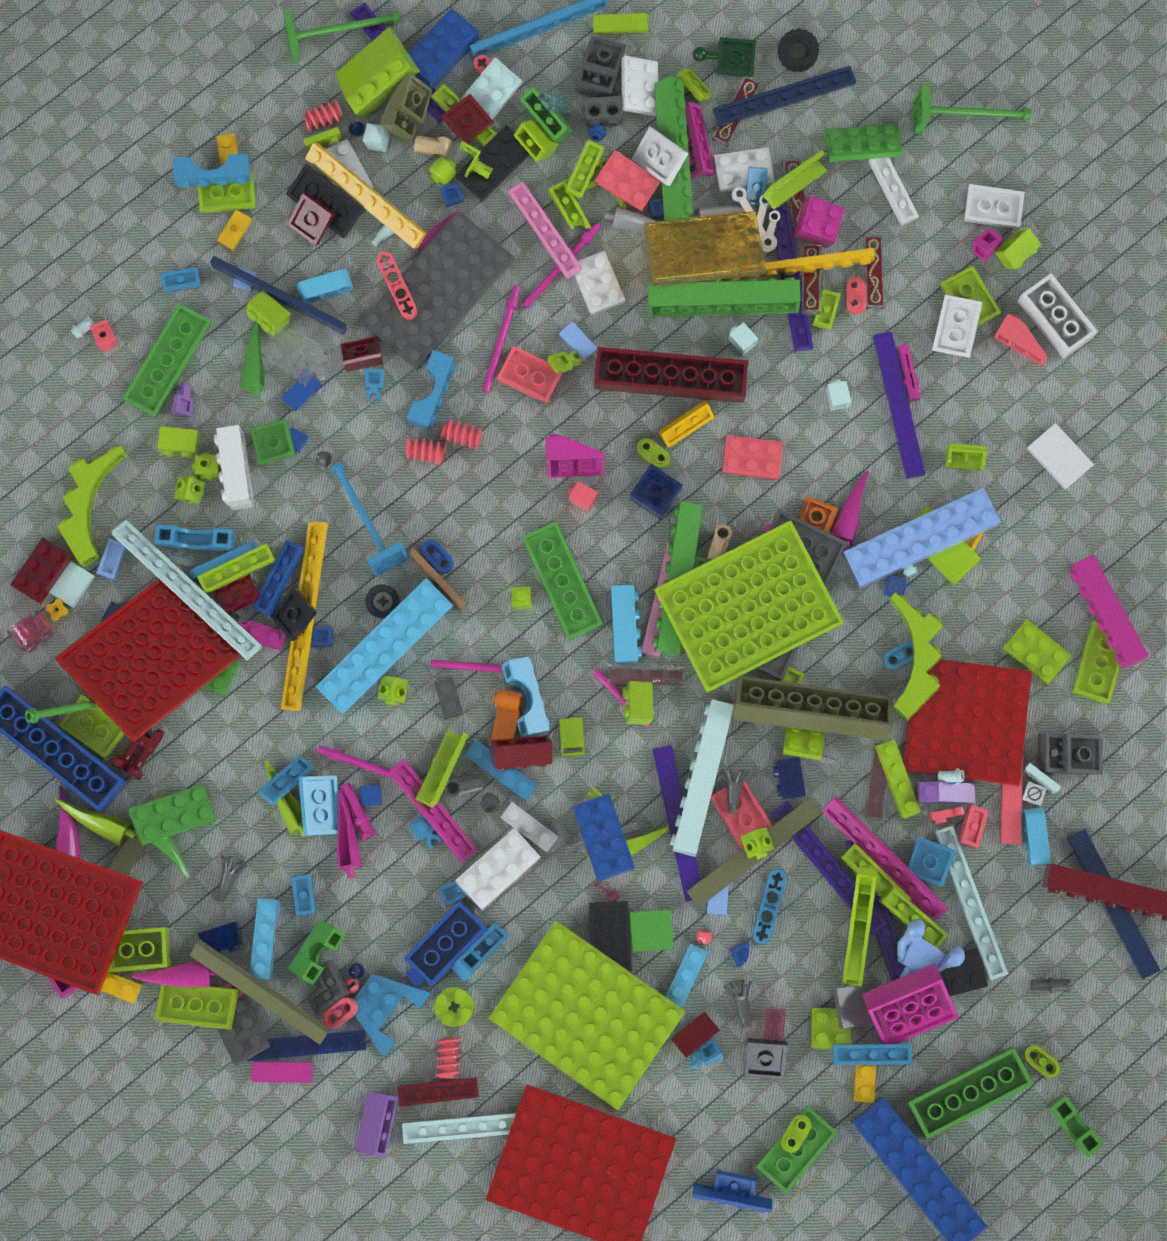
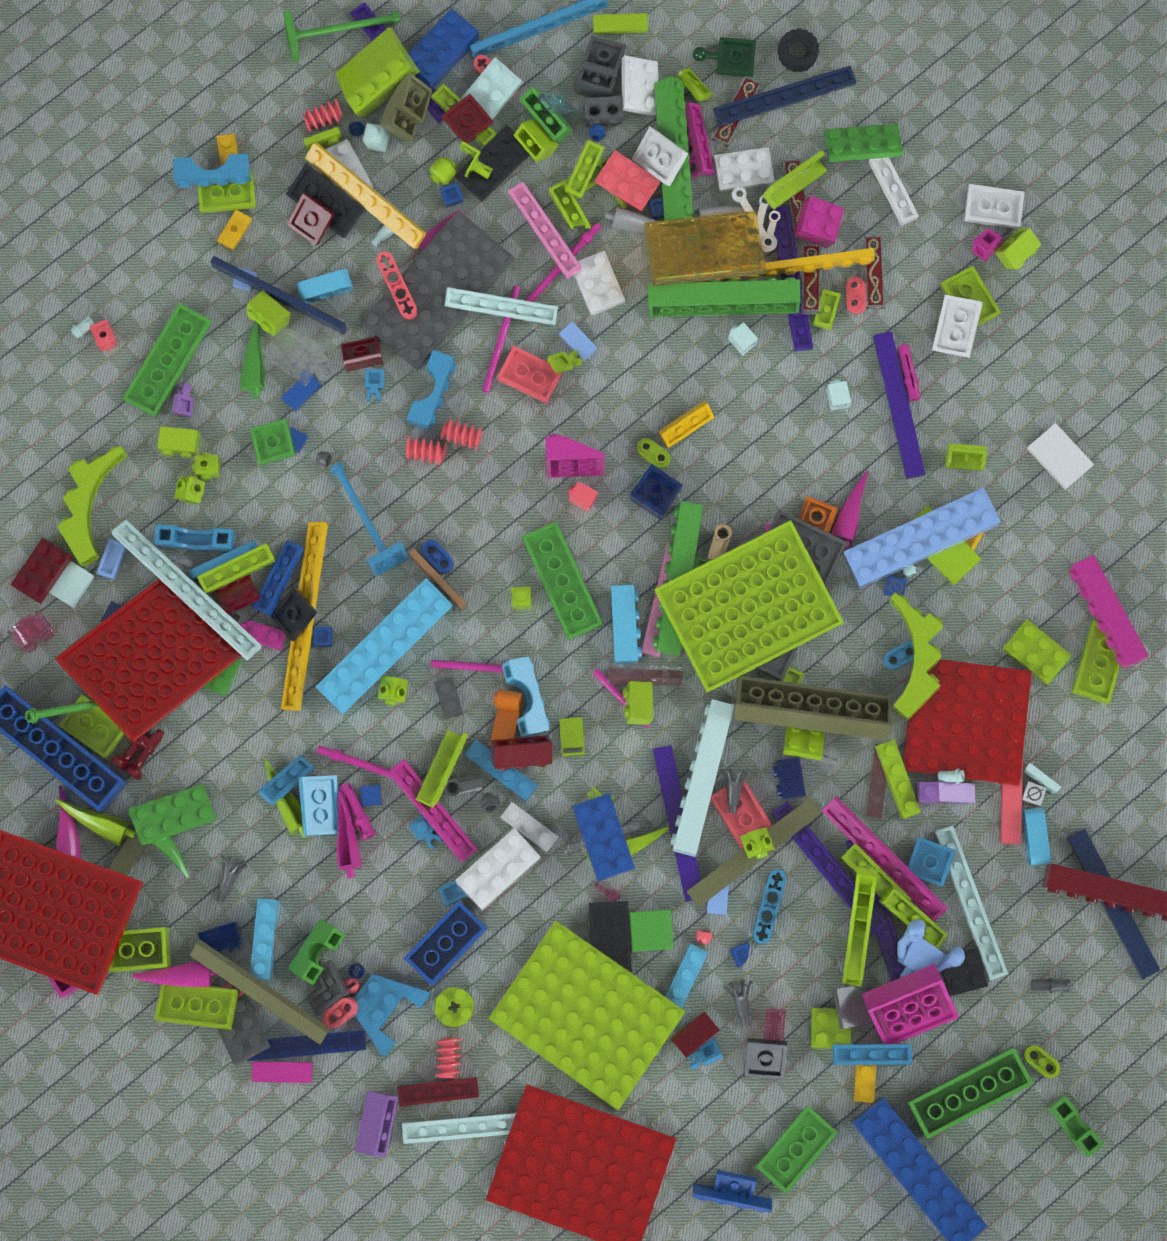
yellow plate [46,598,68,621] -> none
yellow plate [101,972,142,1003] -> none
dark azure plate [160,267,201,293] -> none
white brick [214,425,255,511] -> none
dark azure plate [291,874,316,916] -> none
black wheel [365,584,400,619] -> none
blue tile [406,968,424,988] -> none
tan piece [414,135,453,159] -> none
dark azure slope [451,923,509,982] -> none
dark red brick [594,347,748,403] -> none
coral plate [722,435,783,480] -> none
dark azure plate [746,167,768,206] -> none
lime plate [780,1114,811,1153] -> none
bright green tile [913,84,1031,134] -> none
coral plate [928,807,964,824] -> none
coral plate [958,805,989,848] -> none
coral slope [993,314,1048,365] -> none
white brick [1017,273,1098,359] -> none
dark grey slope [1039,733,1103,775] -> none
none -> light aqua tile [444,287,558,325]

